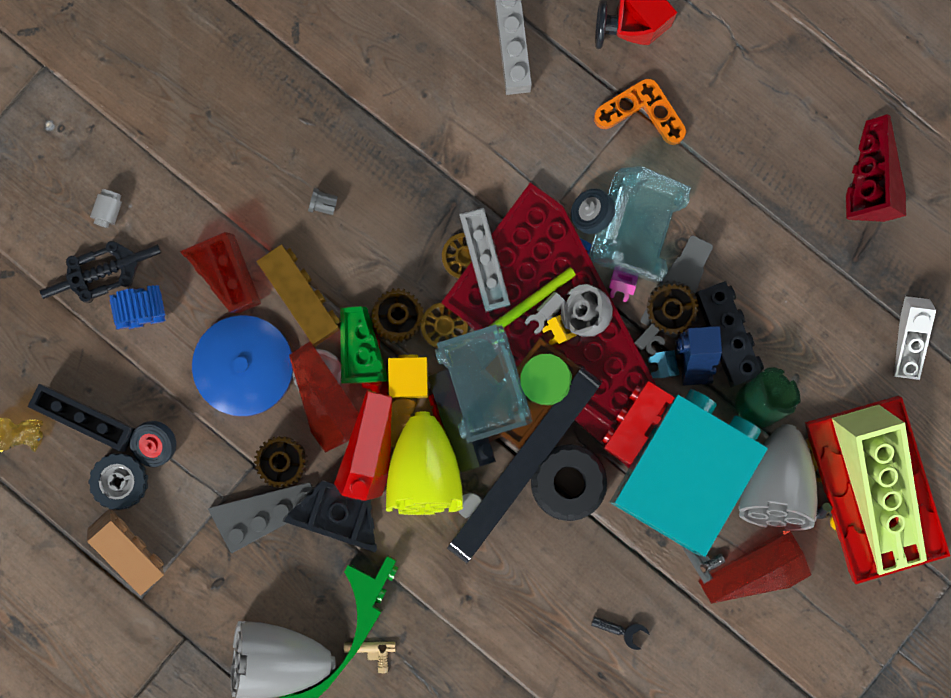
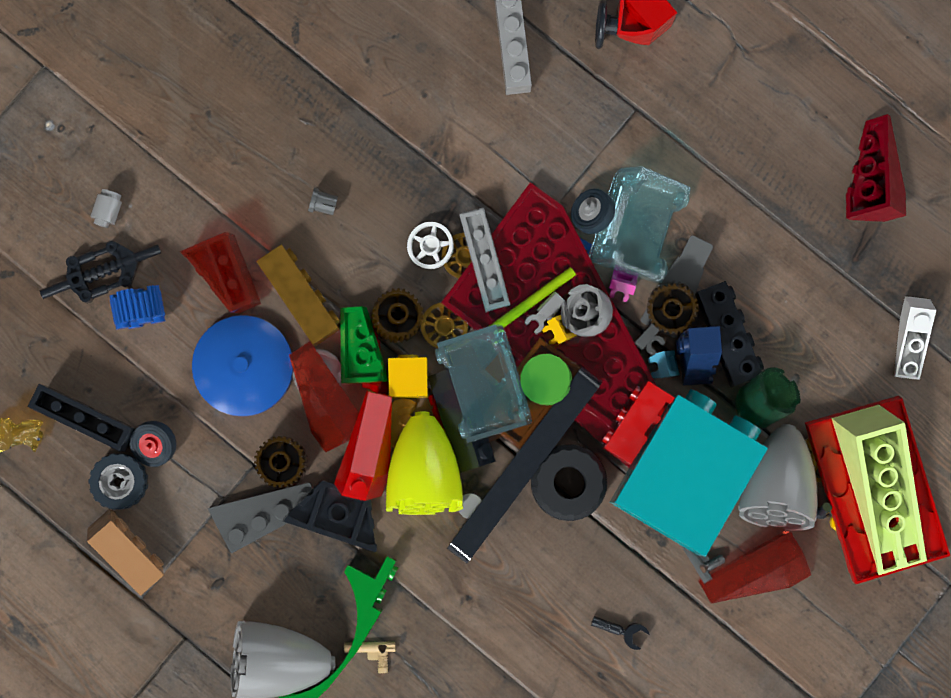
orange beam [594,79,686,145] -> none
none -> white wheel [407,222,454,269]

